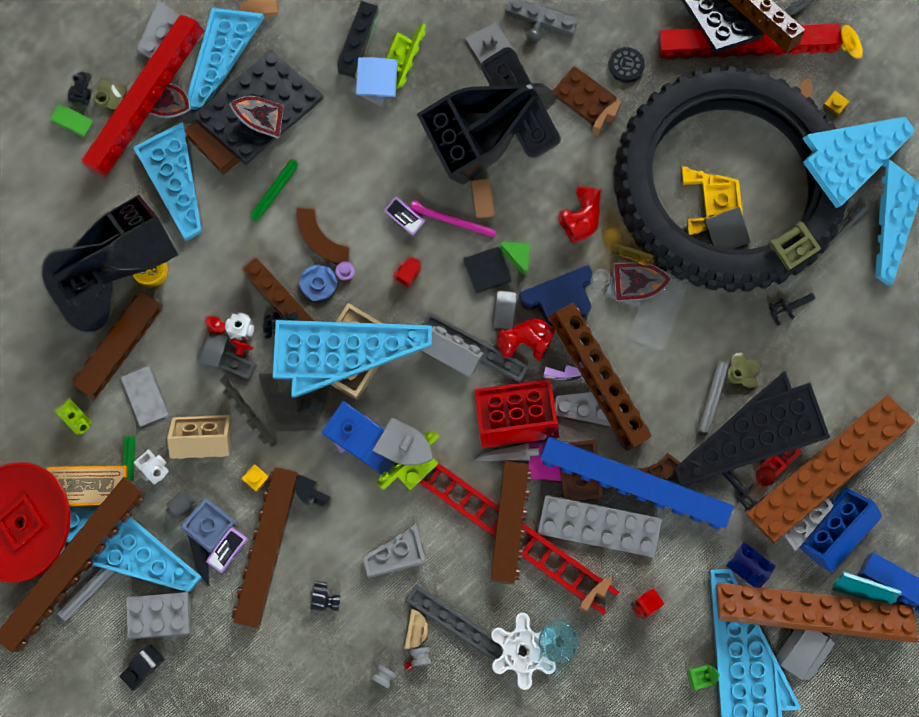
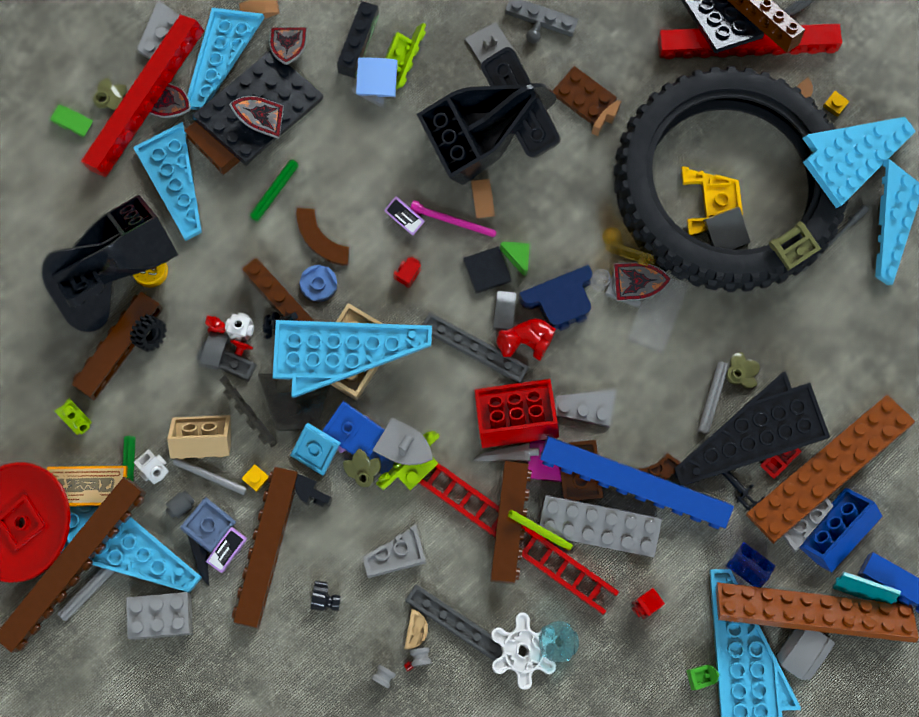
black piece [68,72,92,106] -> none
black brick [119,645,165,691] -> none
flat silver piece [120,365,170,429] -> none
lavender plate [336,262,355,281] -> none
light grey brick [421,326,484,377] -> none
lavender slope [542,365,583,382] -> none
reddish brown brick [548,302,652,451] -> none
red animal [557,186,601,244] -> none
medium nougat slope [578,577,613,613] -> none
black tile [609,47,645,83] -> none
clear red plate [756,467,776,487] -> none
black piece [768,293,816,326] -> none
yellow dish [841,25,863,59] -> none
none -> black tyre [130,314,167,352]
none -> light grey piece [173,458,247,495]
none -> shield [270,27,307,65]
none -> medium azure tile [290,423,341,476]
none -> olive plate [343,449,381,487]
none -> lime piece [508,510,572,551]

